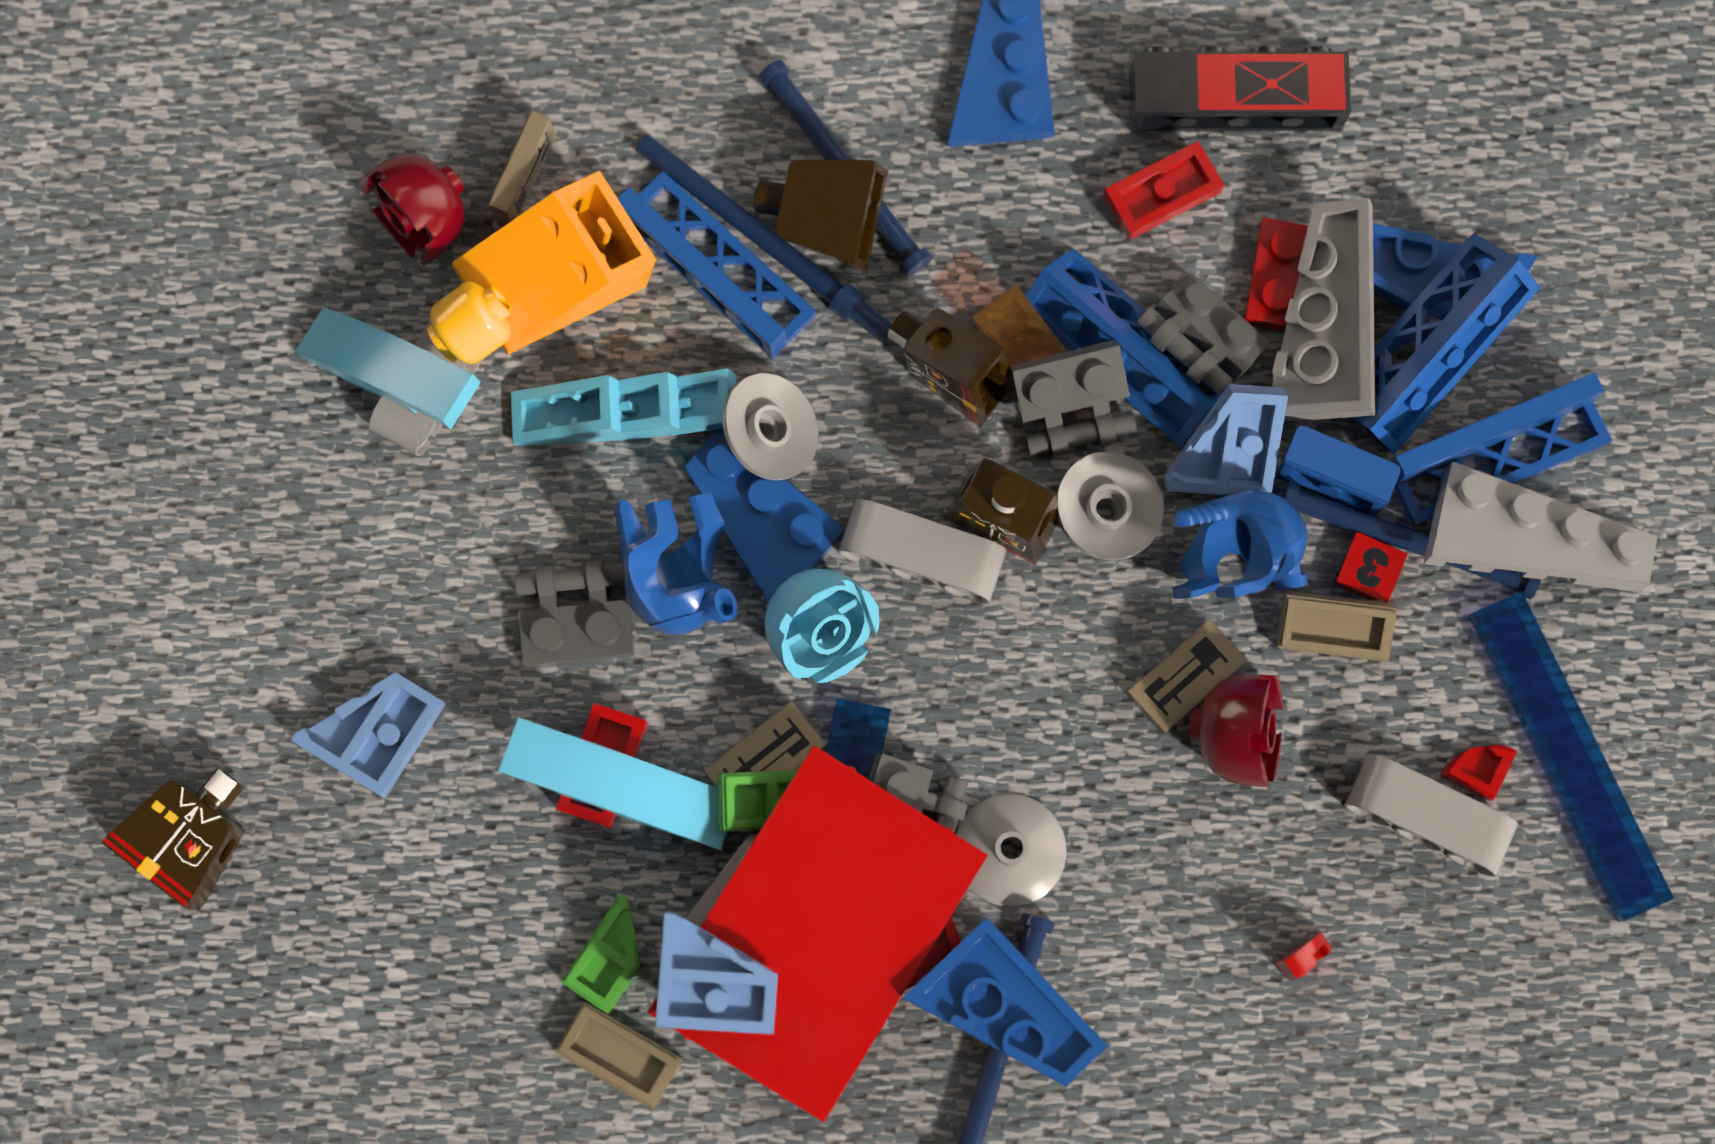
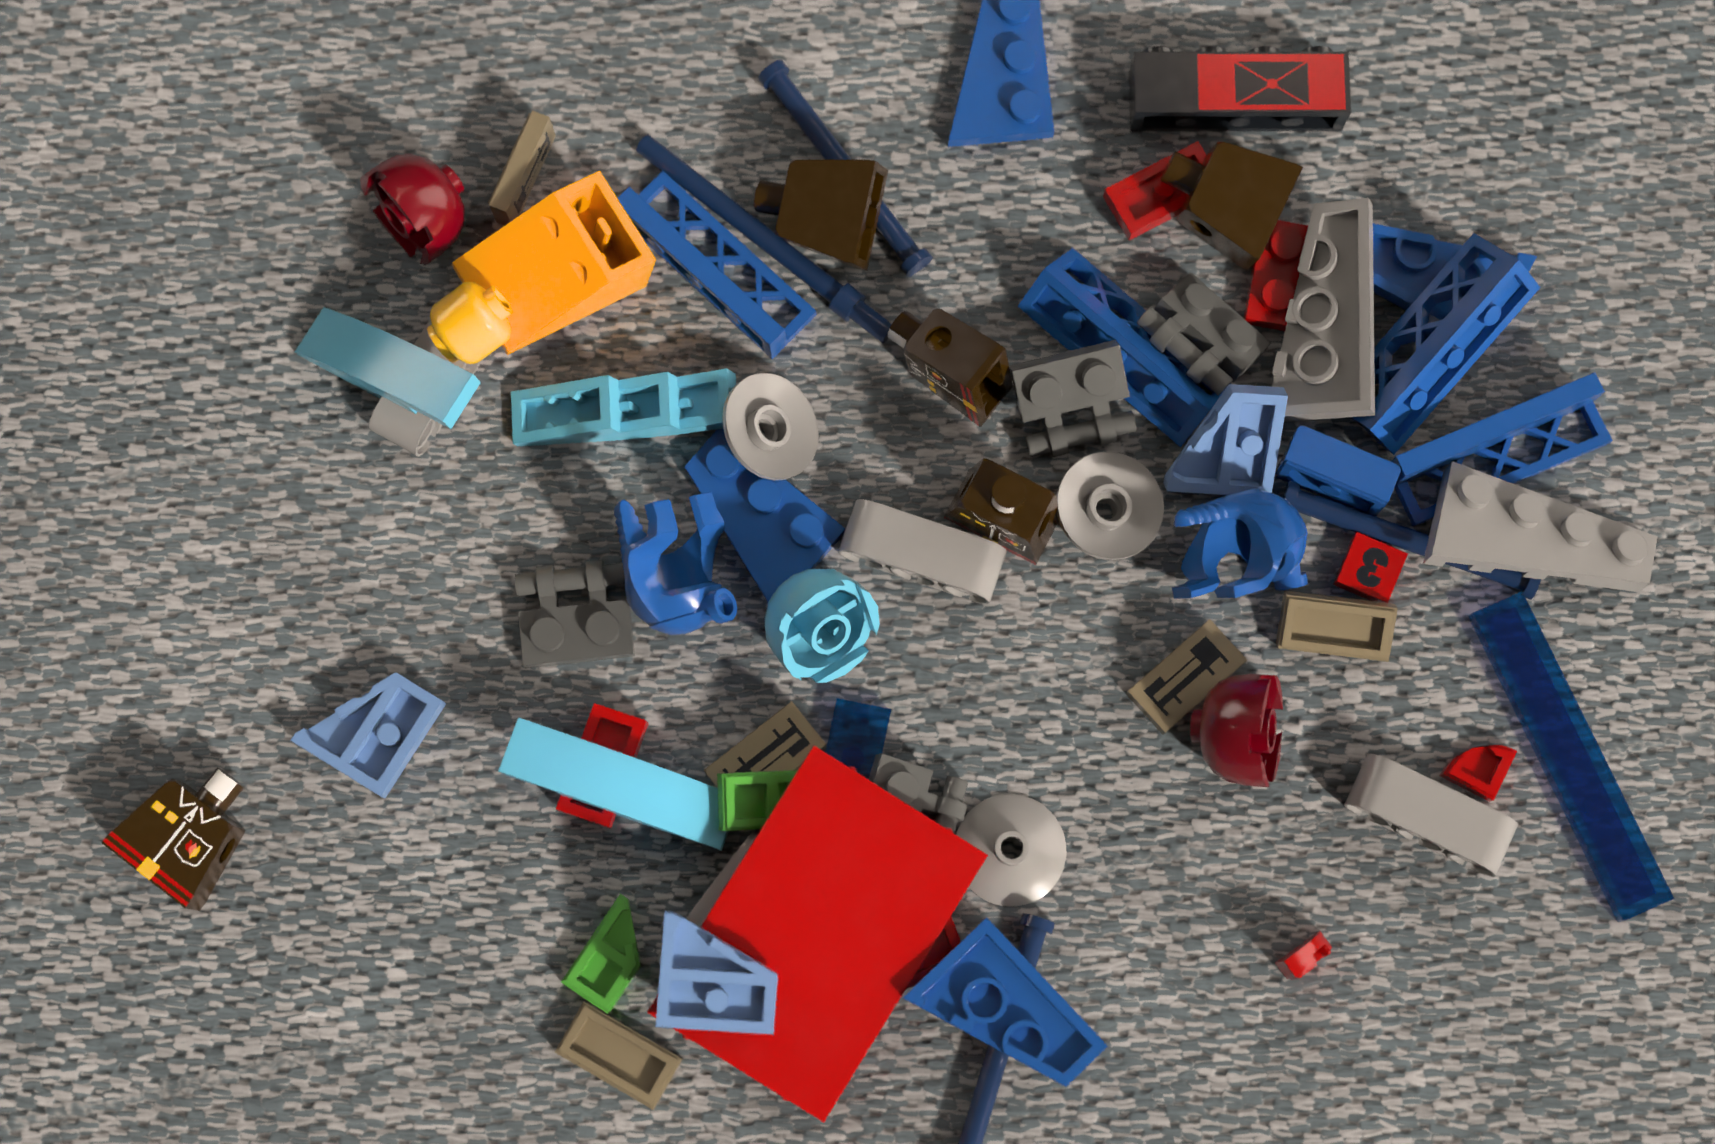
clear orange plate [972,284,1067,368] -> none
none -> dark brown torso [1160,142,1303,270]

